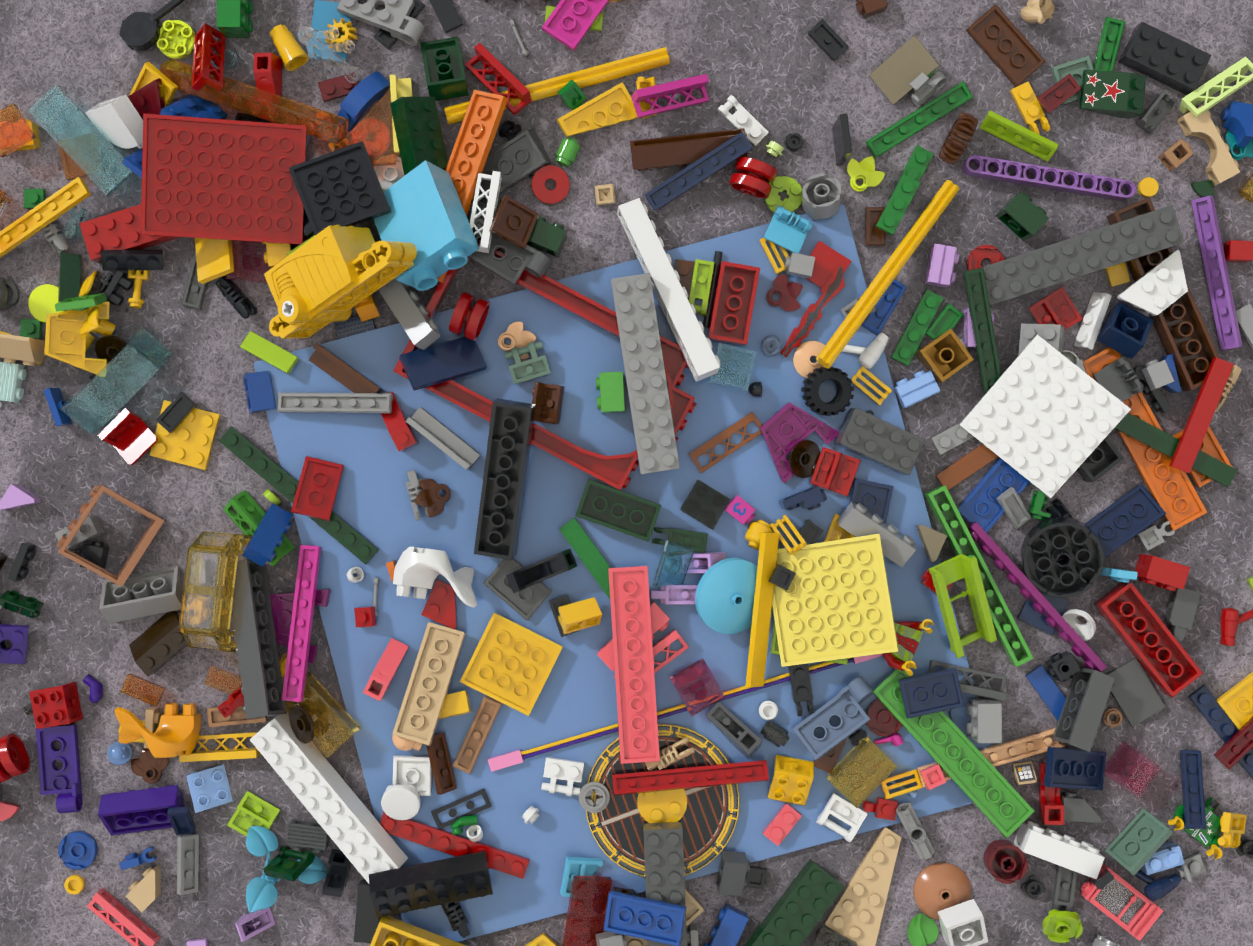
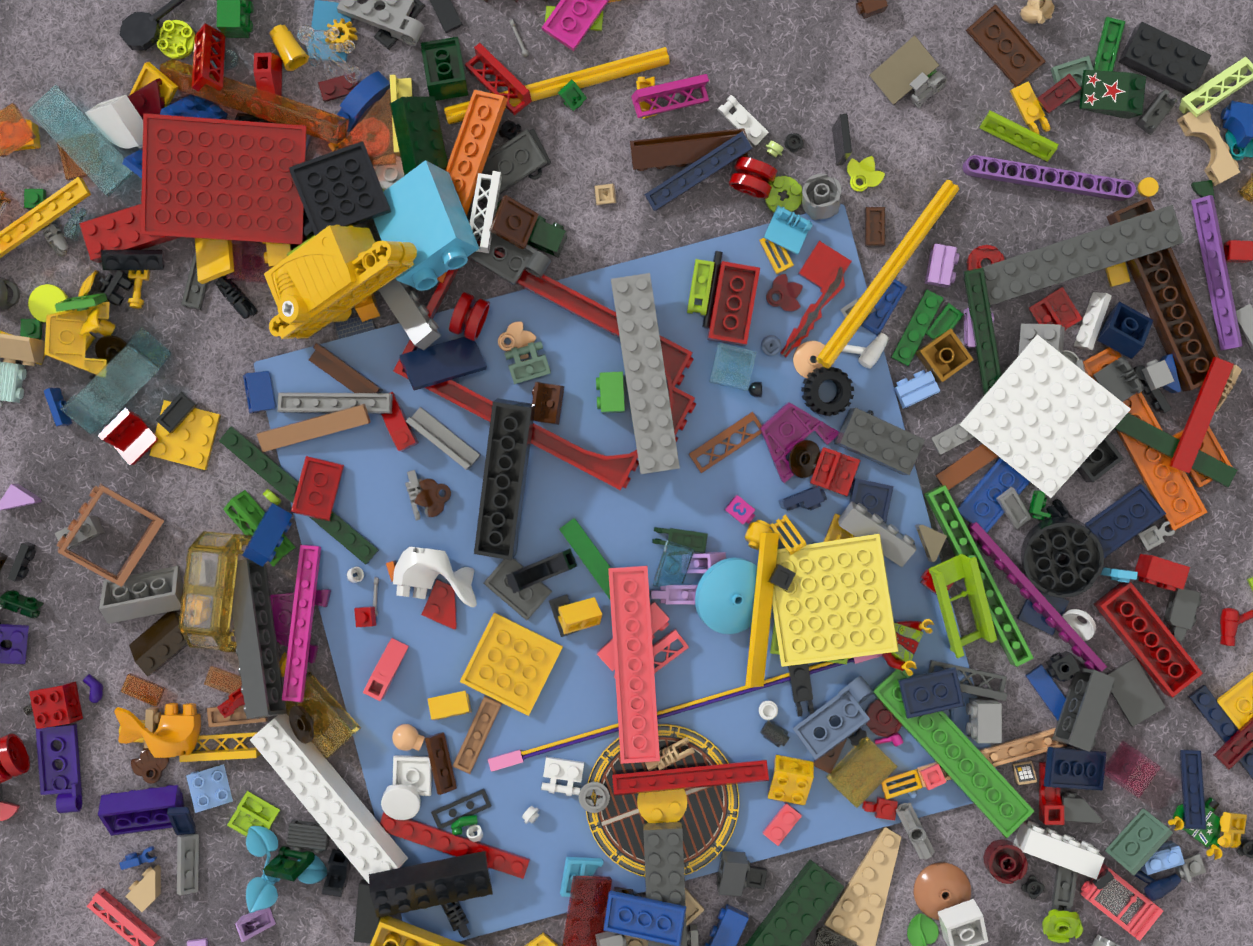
dark green tile [58,252,81,311] -> none
blue tile [58,831,98,870] -> none
yellow tile [64,874,85,895] -> none
black brick [71,541,109,569] -> none
medium blue hat [107,741,132,765] -> none
lime tile [240,331,299,375] -> none
tan plate [392,622,466,746] -> none
red tile [531,165,570,204] -> none
bright green brick [556,137,580,167] -> none
yellow wing [557,82,638,138] -> none
dark green brick [575,479,662,542] -> none
white brick [617,198,721,382] -> none
clear pink slope [669,658,725,717] -> none
reddish brown plate [674,259,694,300] -> none
clear smoke hinge [680,479,730,530] -> none
dark grey slope [706,702,762,760] -> none
light grey brick [784,252,815,279] -> none
black plate [798,519,824,544] -> none
black plate [808,19,849,62] -> none
white plate [816,793,868,842] -> none
yellow tile [851,366,892,405] -> none
green tile [865,81,973,159] -> none
green bracket [875,145,934,236] -> none
reddish brown gear [939,112,978,165] -> none
dark green brick [996,192,1049,241] -> none
medium nougat plate [1102,708,1123,727] -> none
white wing [1117,250,1188,316] -> none
medium nougat brick [1158,138,1194,171] -> none
none -> medium nougat tile [256,404,371,452]

